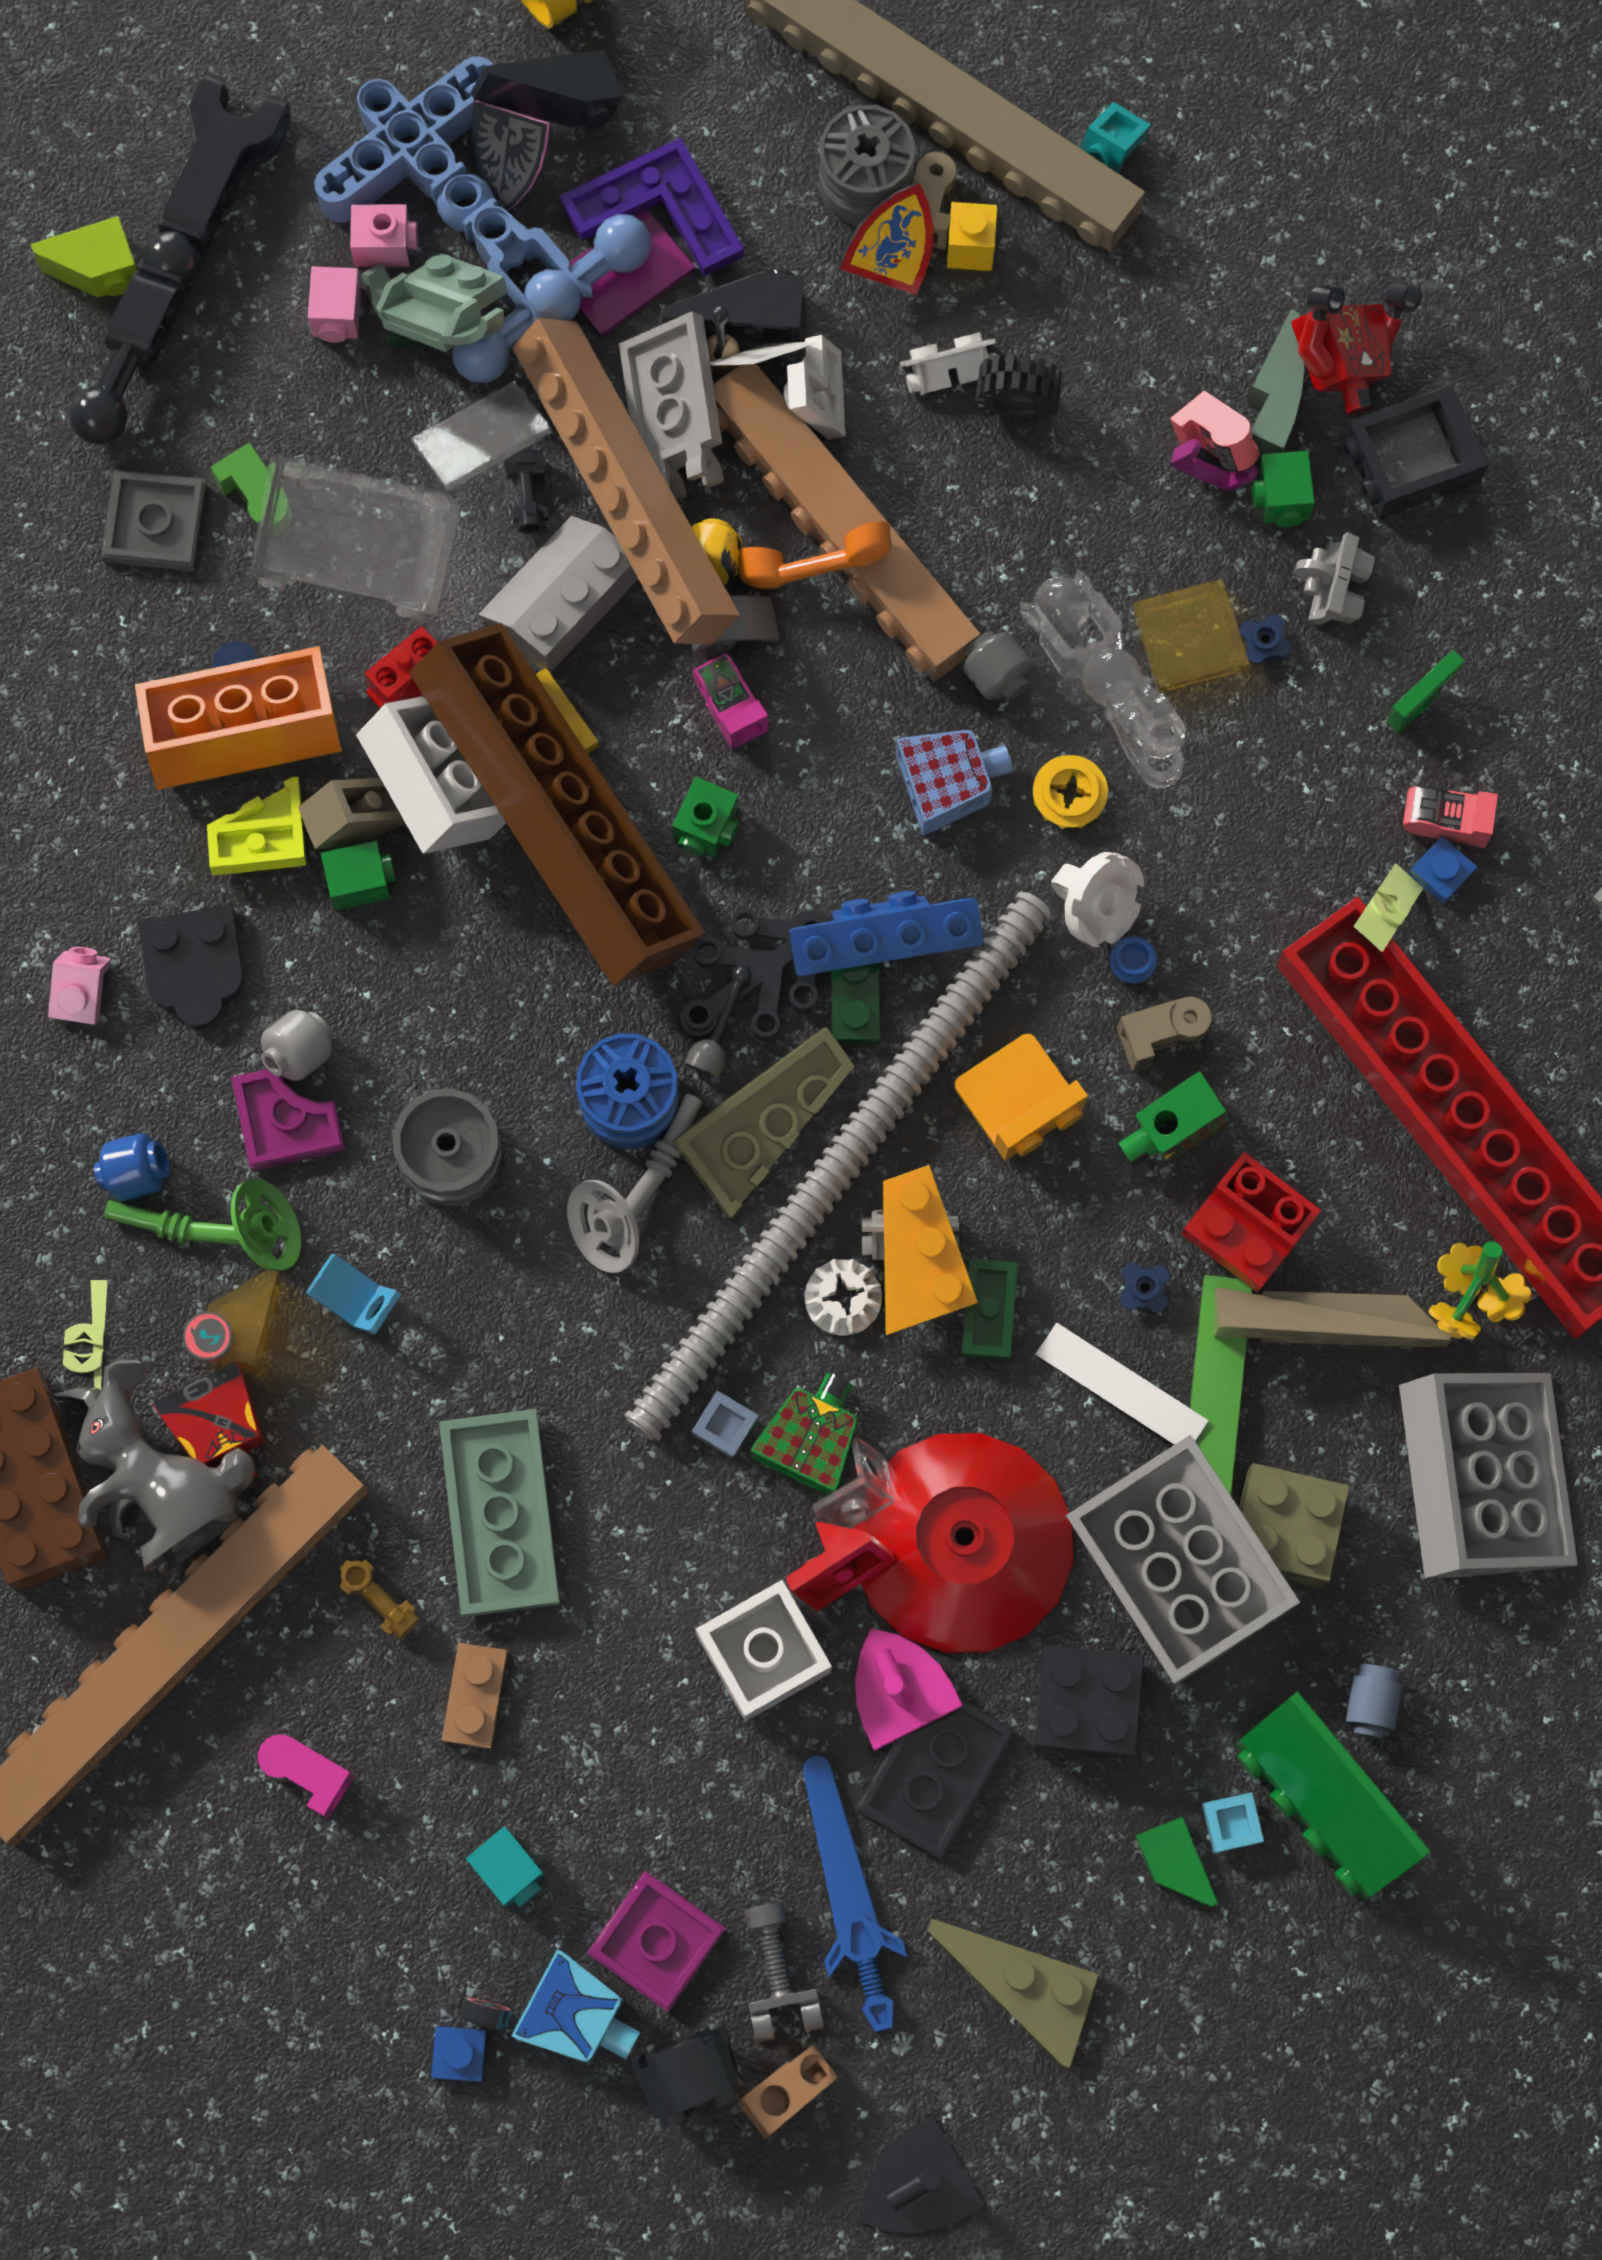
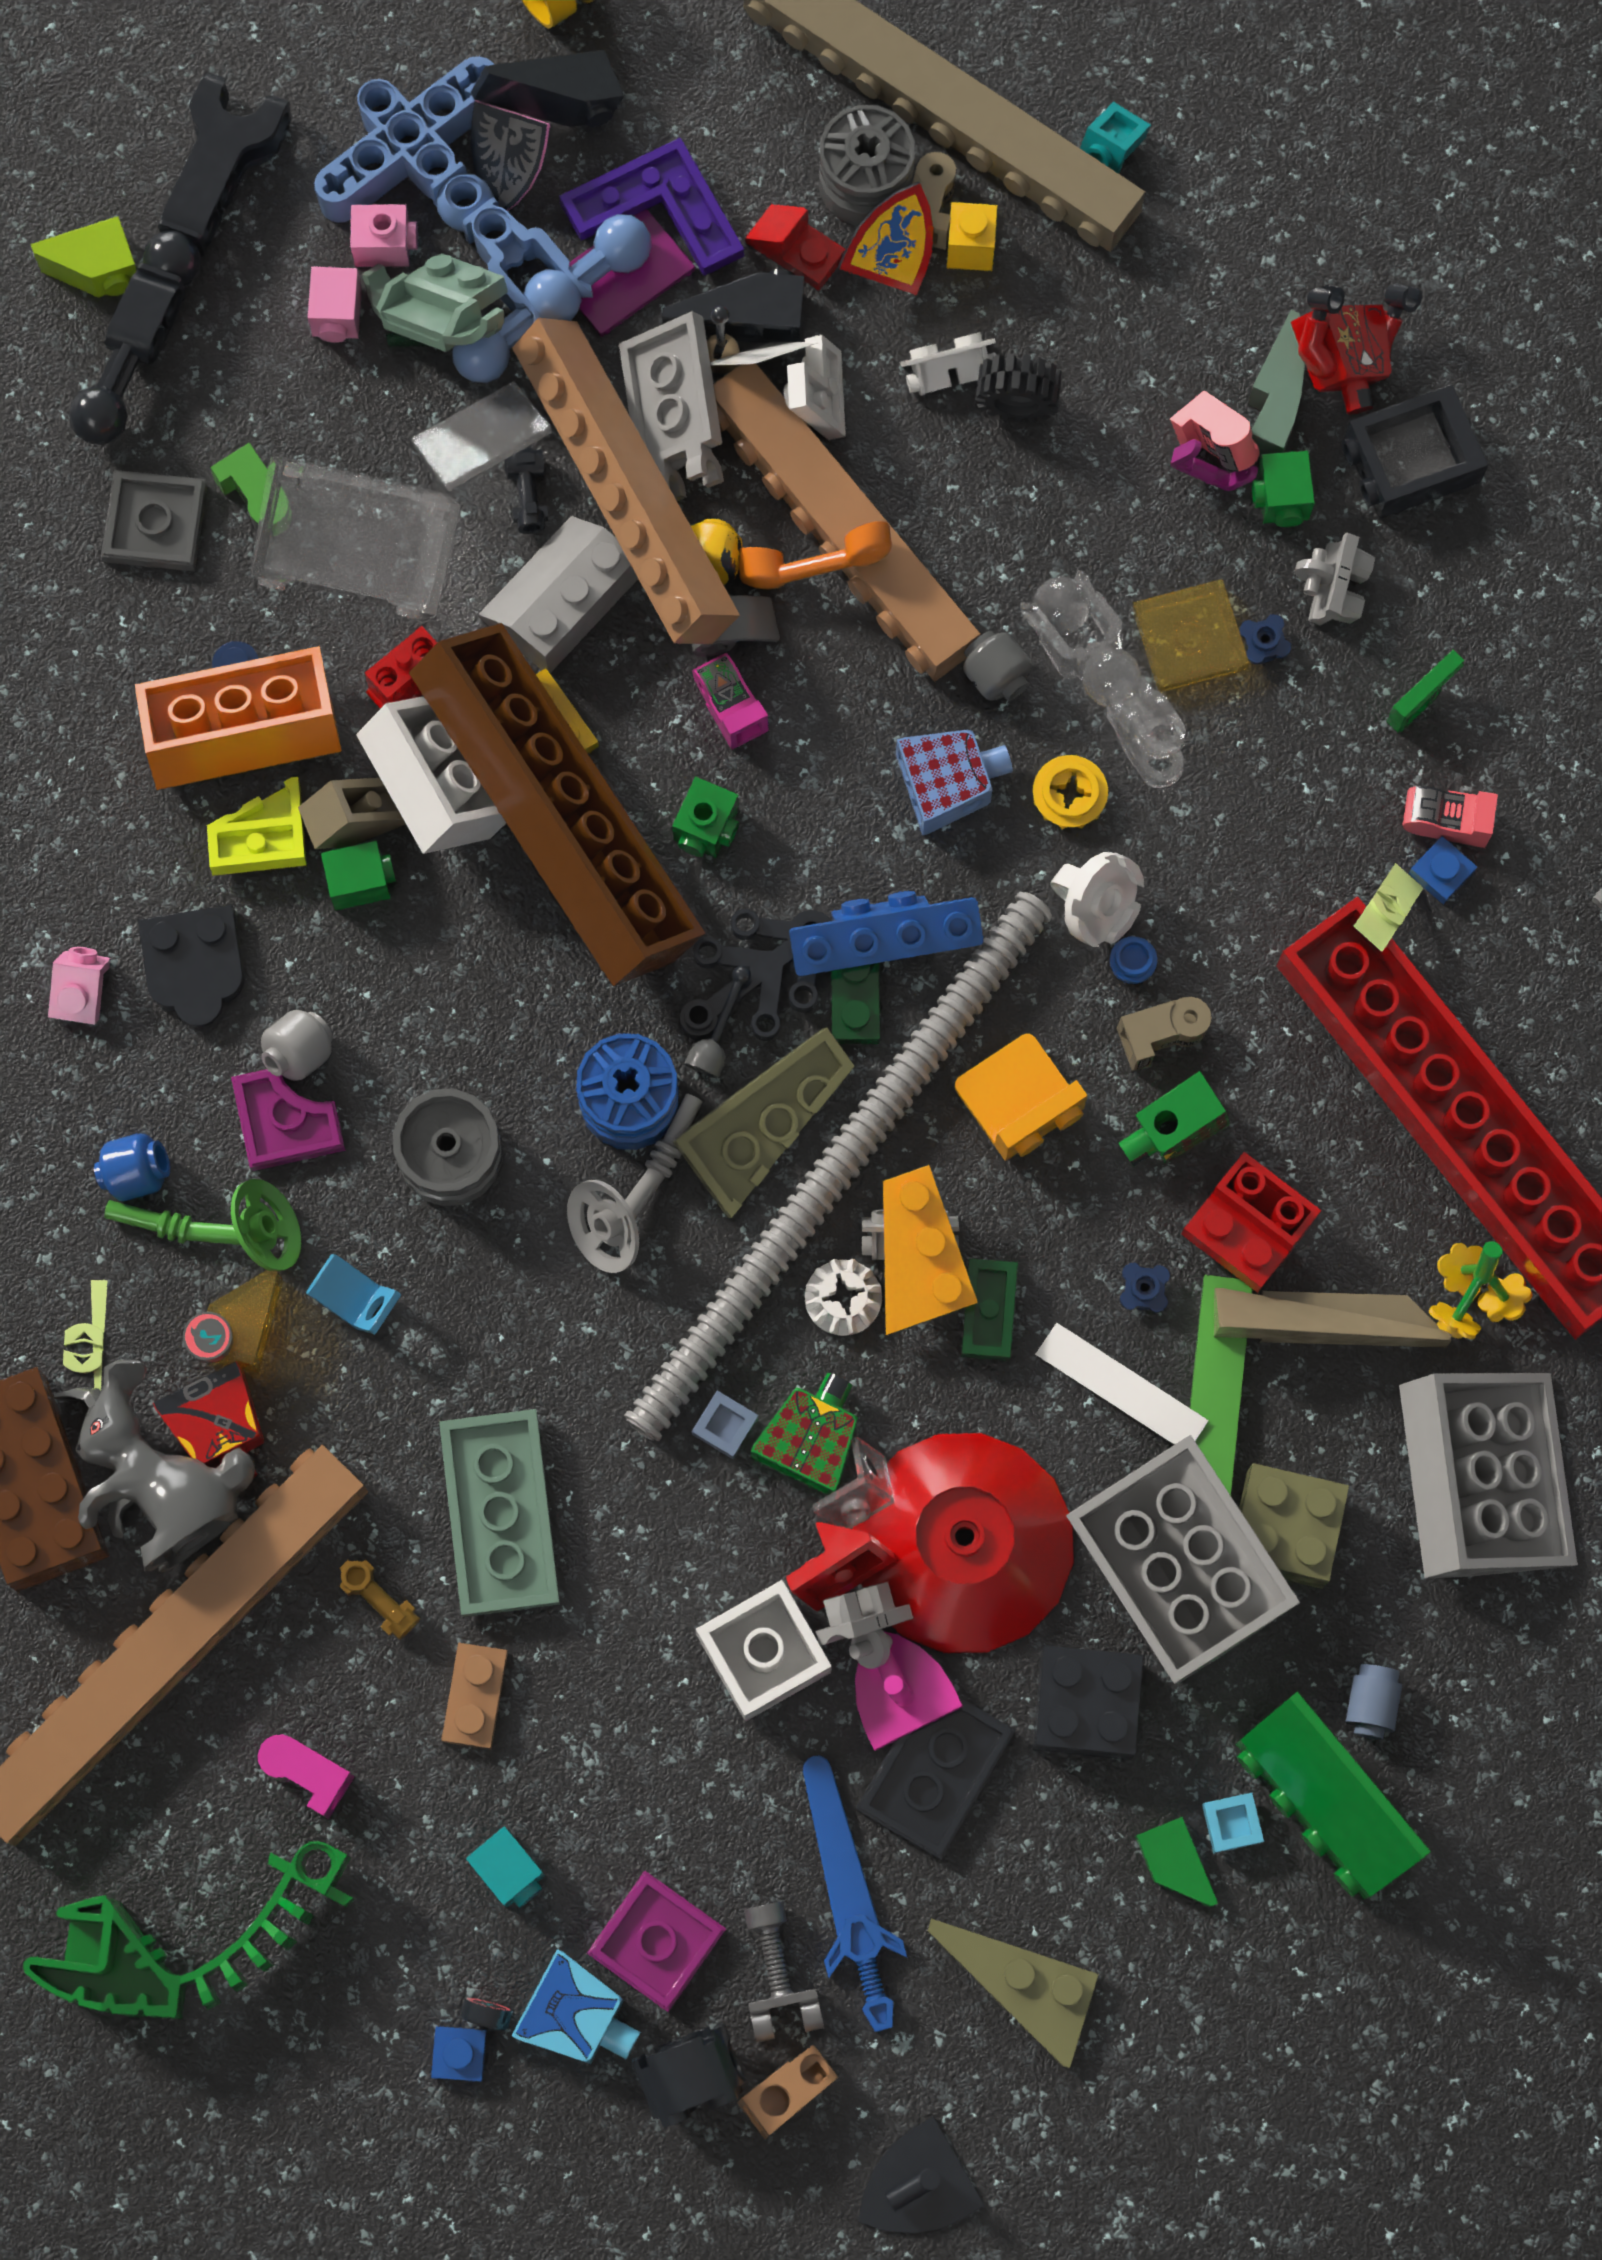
none -> green piece [23,1841,355,2019]
none -> red slope [745,204,845,291]
none -> light grey hips [816,1582,913,1669]

